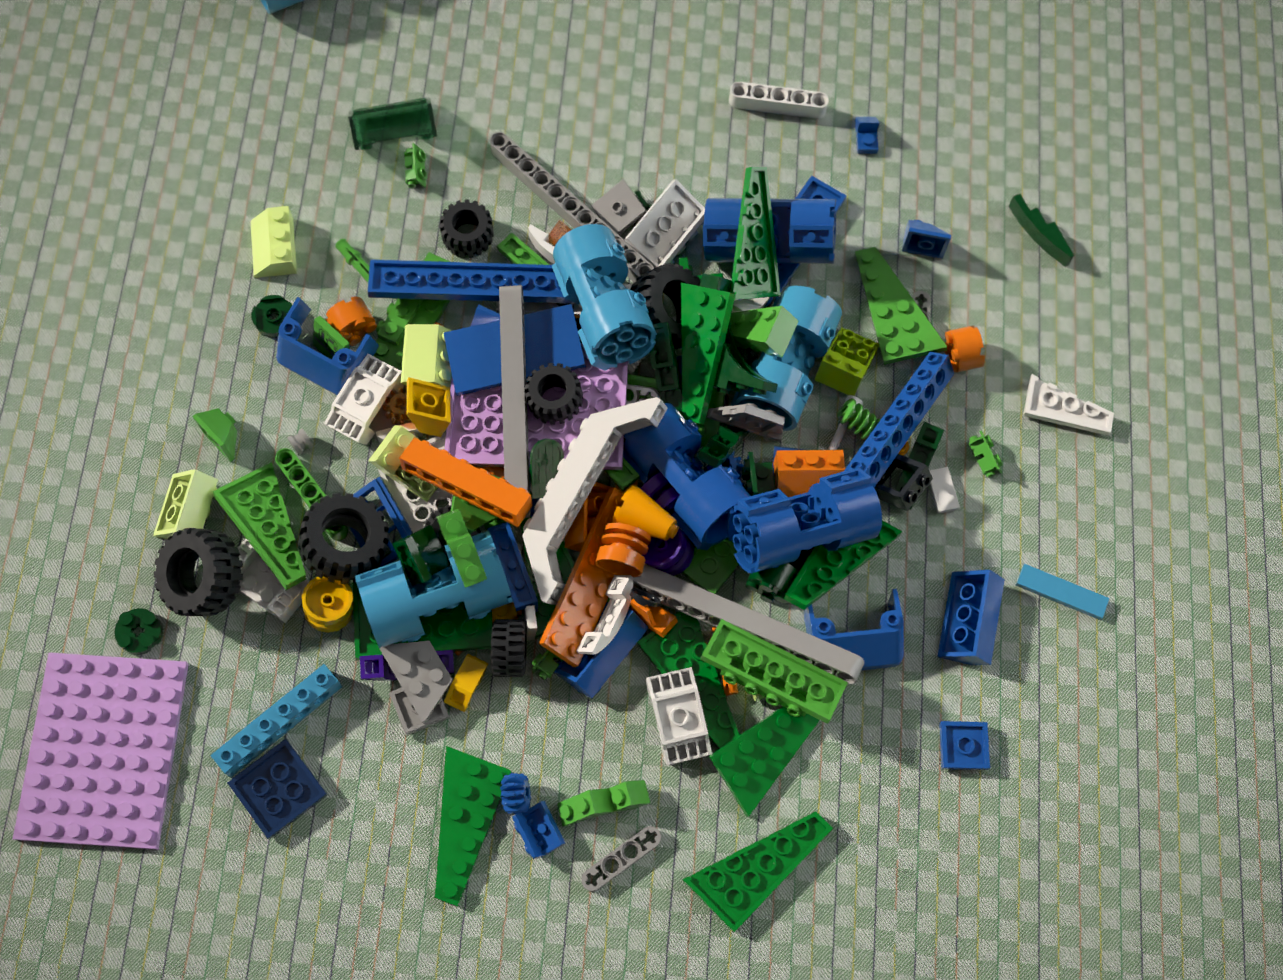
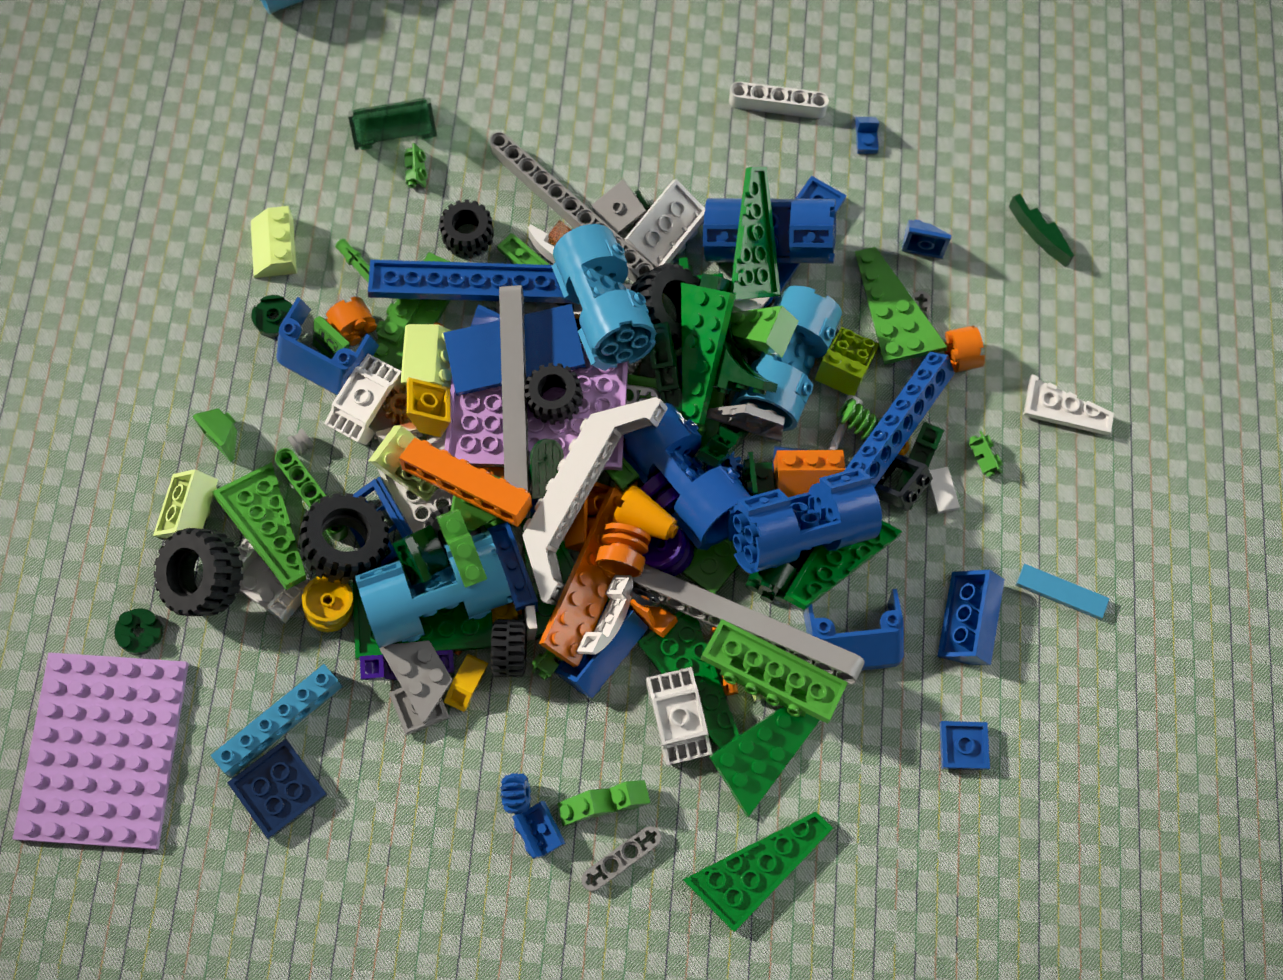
green wing [435,746,512,907] -> none

